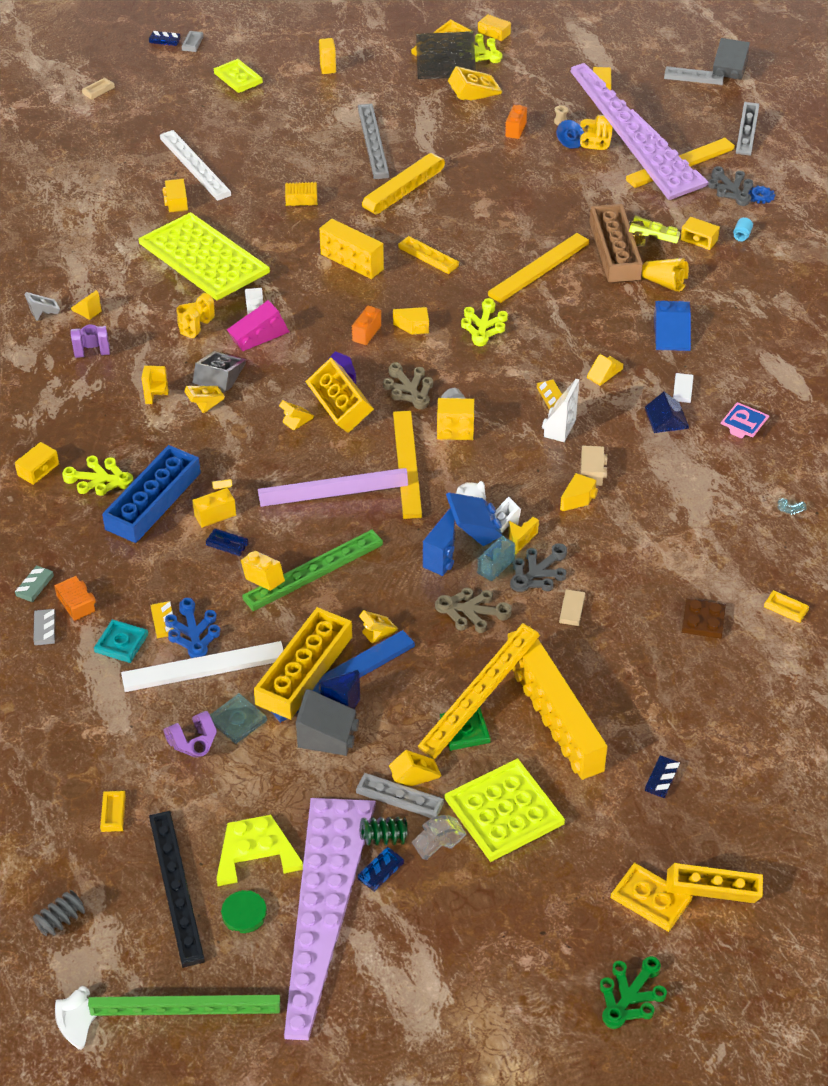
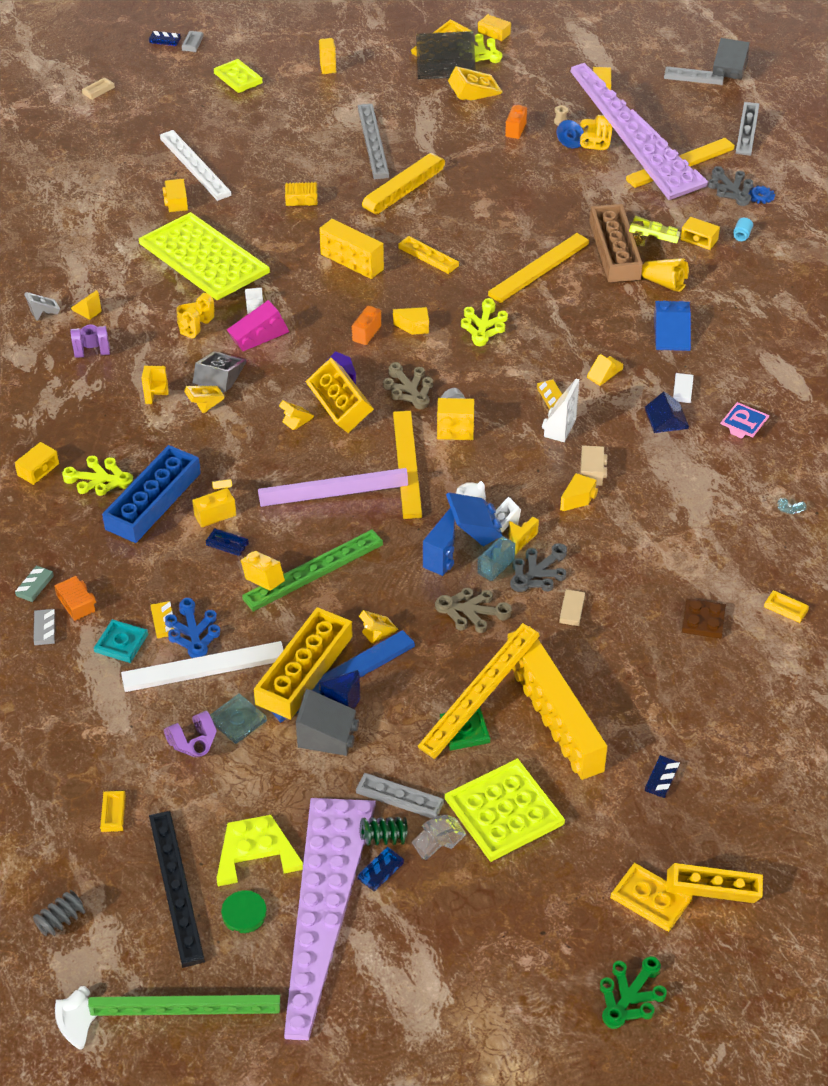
yellow slope [389,750,441,787] -> none

